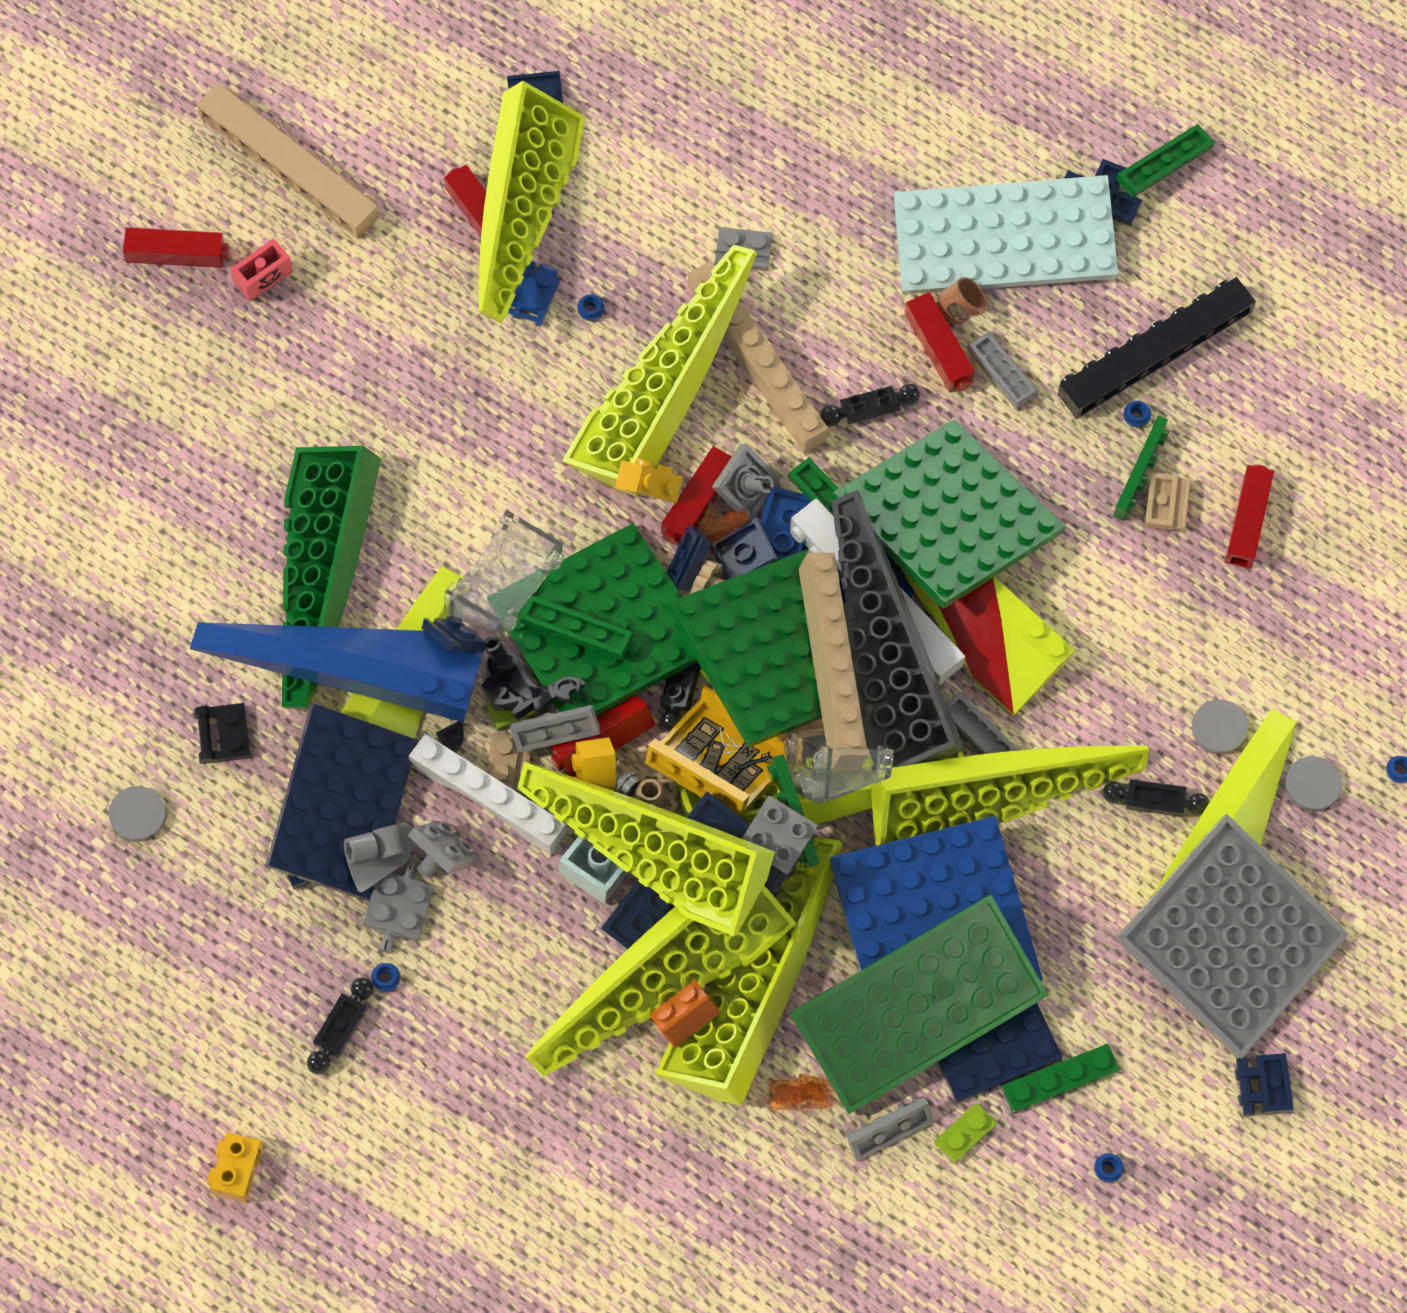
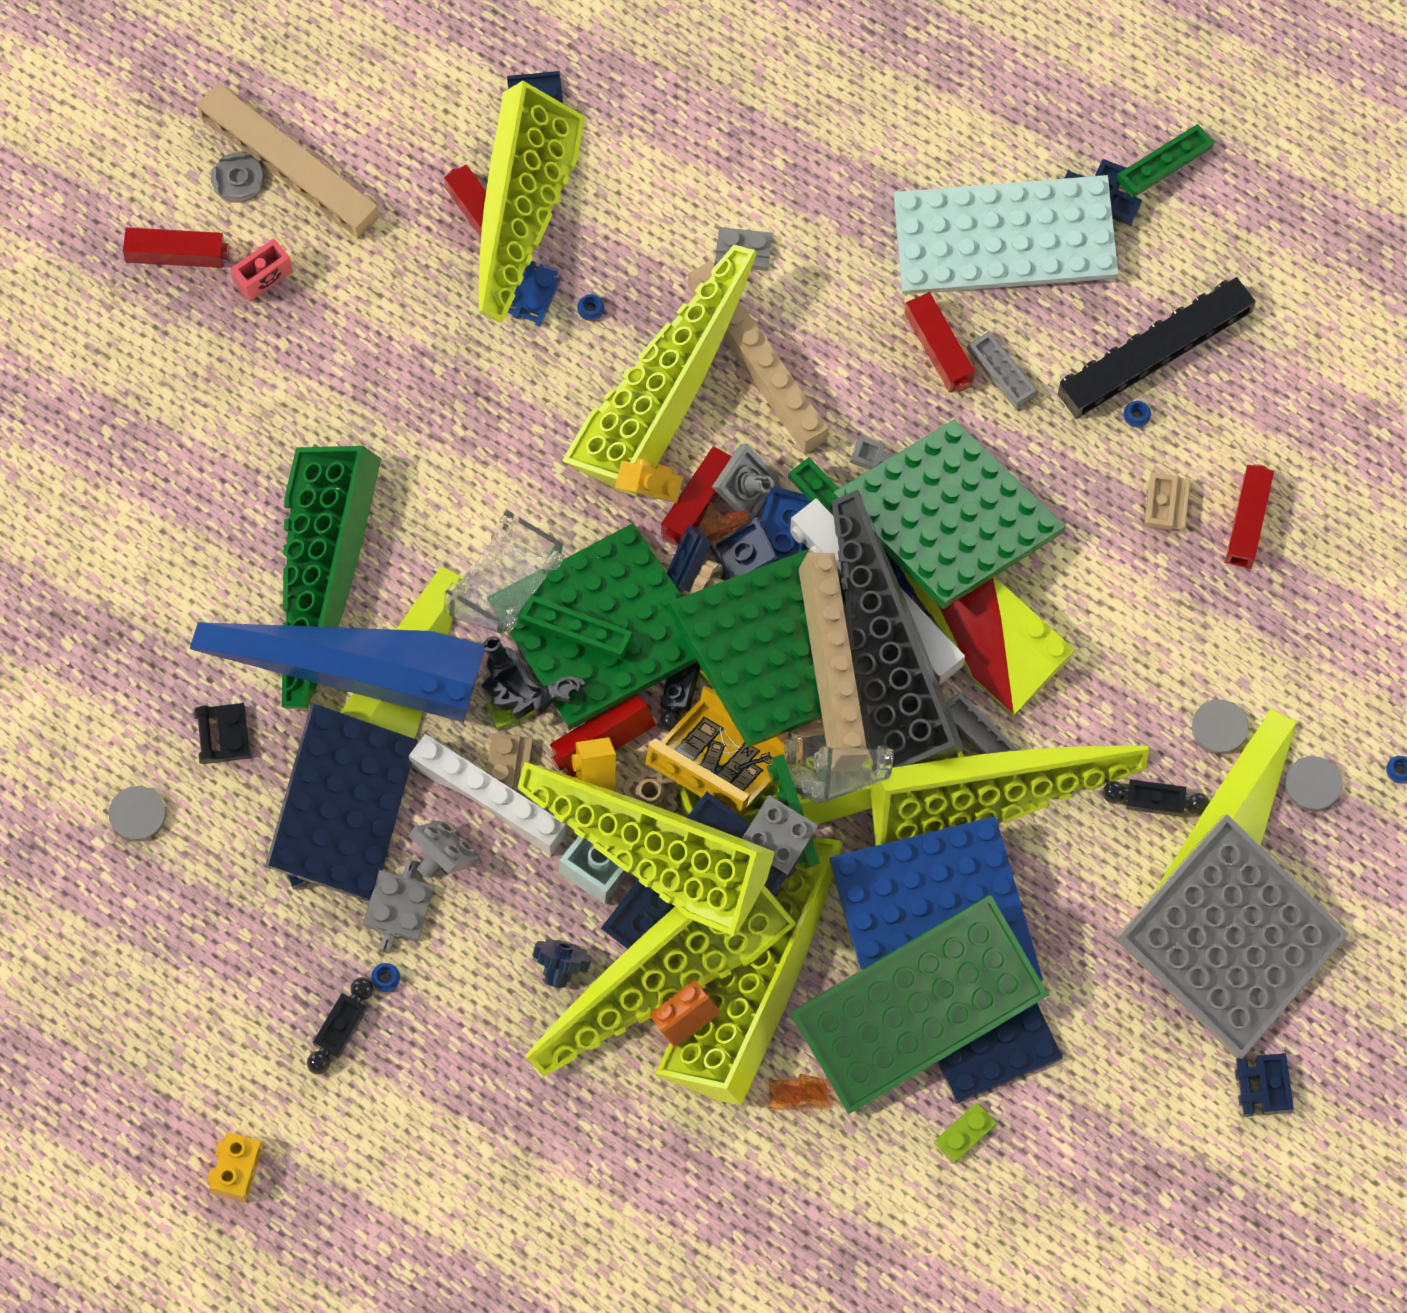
light grey panel [344,822,415,892] -> none
dark blue plate [421,616,486,652] -> none
black tile [436,721,464,753] -> none
light grey plate [510,705,600,753] -> none
light grey plate [616,772,641,797] -> none
black plate [820,384,920,427] -> none
light grey plate [846,1096,934,1162] -> none
nougat helmet [937,277,988,324] -> none
green plate [1001,1044,1120,1114] -> none
blue plate [1094,1153,1124,1183] -> none
green plate [1113,416,1170,521] -> none
none -> light grey tile [211,152,265,203]
none -> dark blue plant [532,939,592,988]
none -> light grey plate [849,435,897,470]

